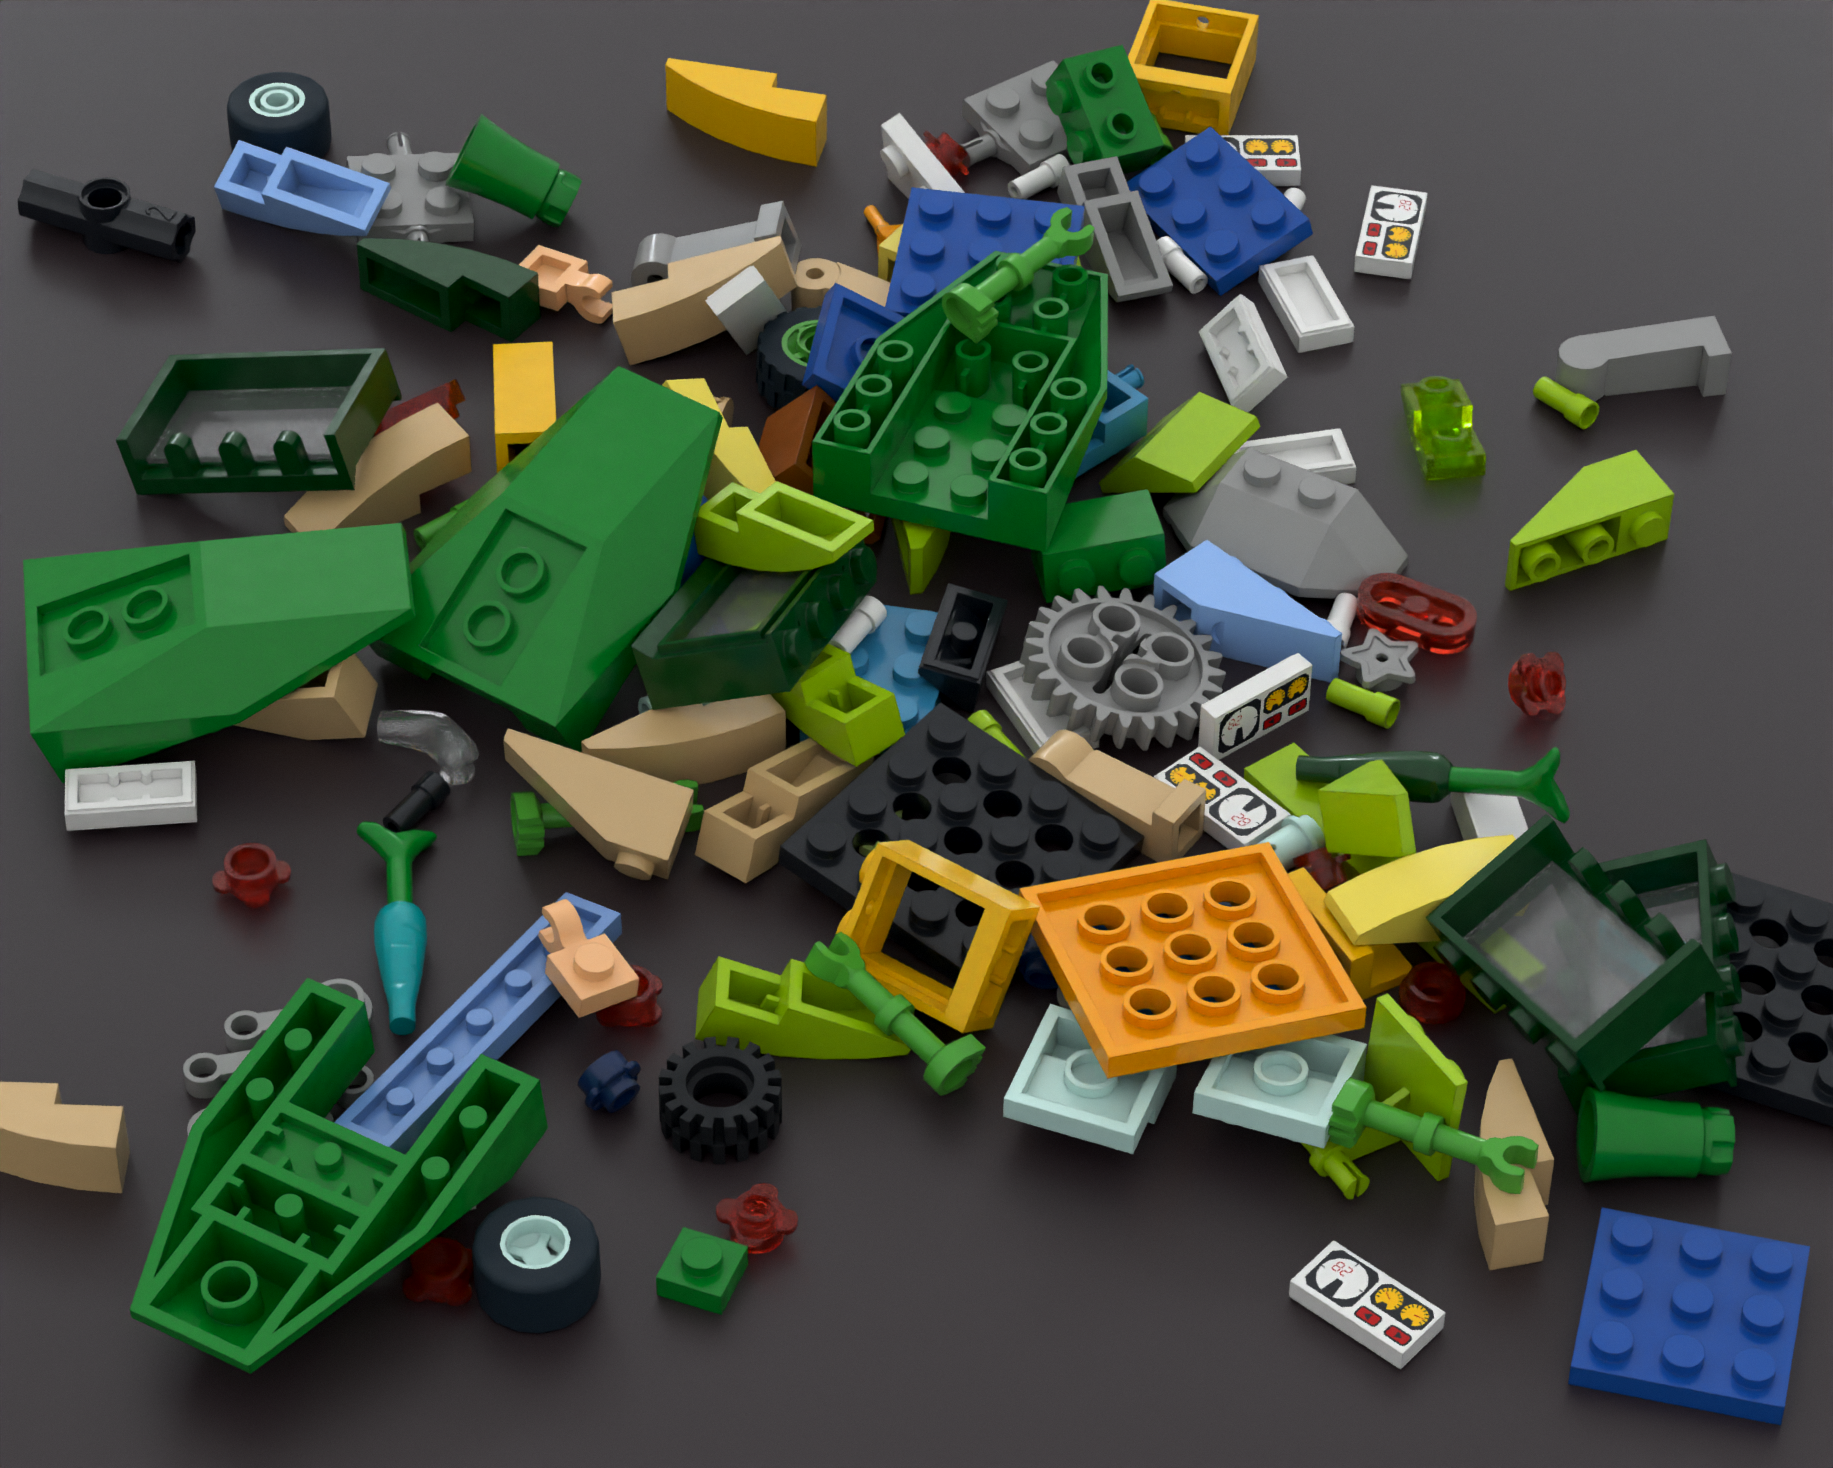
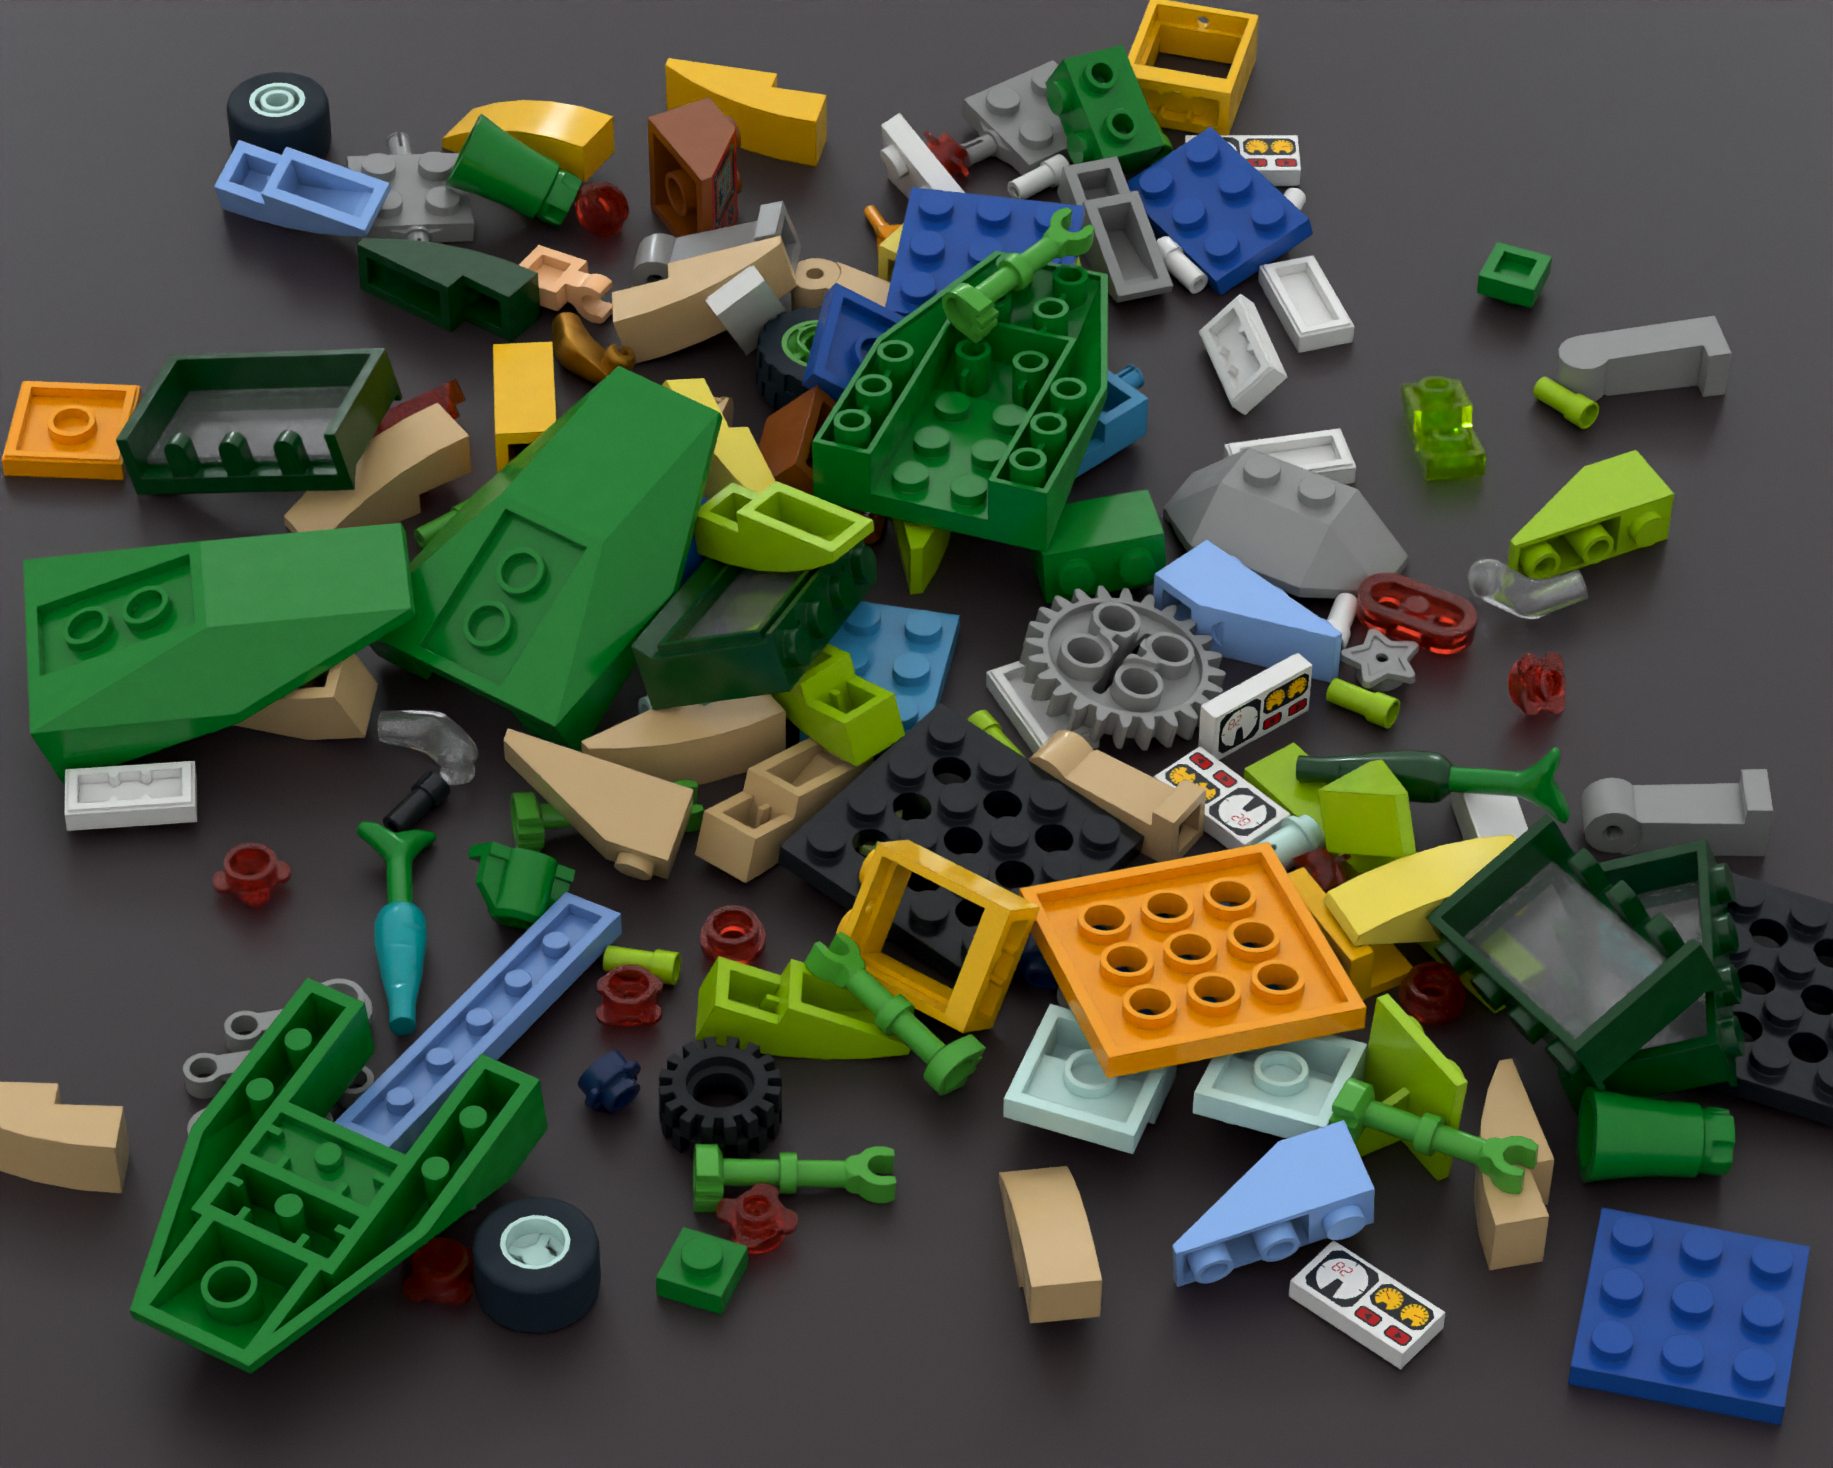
black piece [18,169,196,263] -> none
light nougat plate [538,899,639,1018] -> none
white piece [828,596,887,654] -> none
black slope [918,583,1008,713] -> none
lime slope [1099,392,1261,493] -> none
tile [1354,185,1428,279] -> none
none -> light orange tile [2,381,142,480]
none -> yellow slope [442,100,615,183]
none -> green piece [468,841,575,930]
none -> pearl gold arm [552,312,636,384]
none -> clear red plate [575,181,629,238]
none -> lime piece [603,945,682,985]
none -> dark orange slope [648,97,742,238]
none -> bright green piece [693,1144,896,1212]
none -> clear red plate [700,905,766,964]
none -> tan slope [999,1166,1102,1324]
none -> light blue slope [1172,1120,1375,1287]
none -> clear arm [1467,558,1588,619]
none -> green plate [1477,242,1552,308]
none -> light grey leg [1581,769,1773,856]

